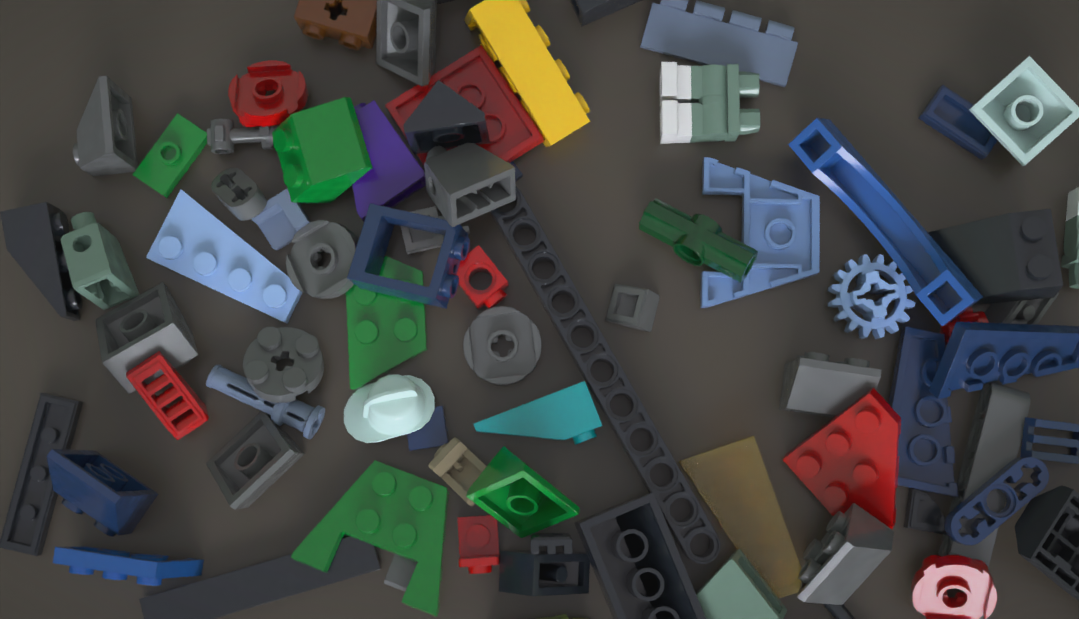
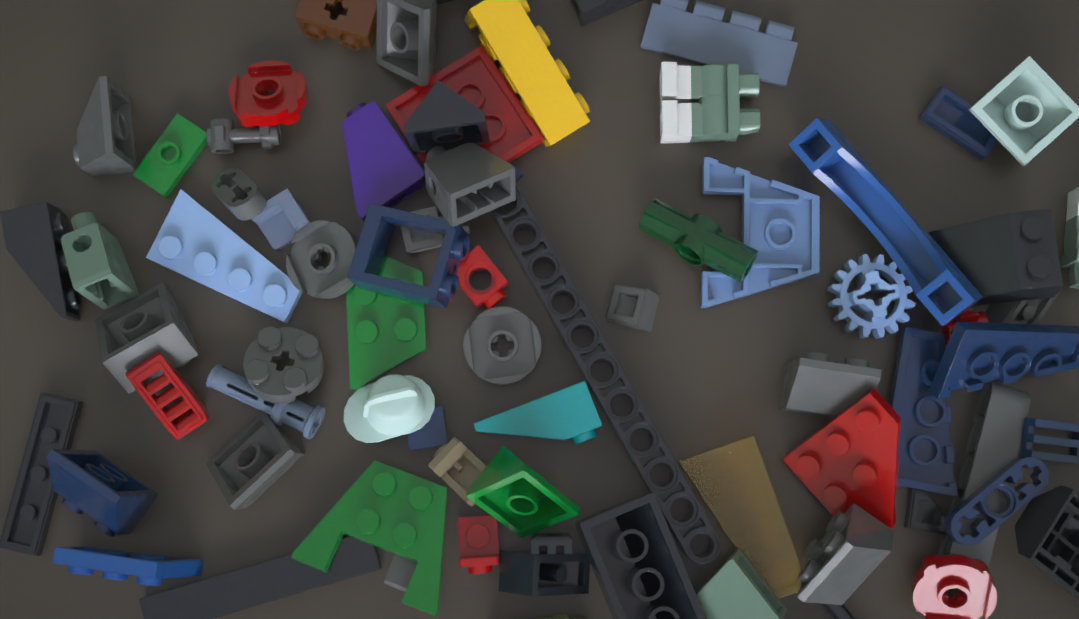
green slope [272,97,373,203] -> none

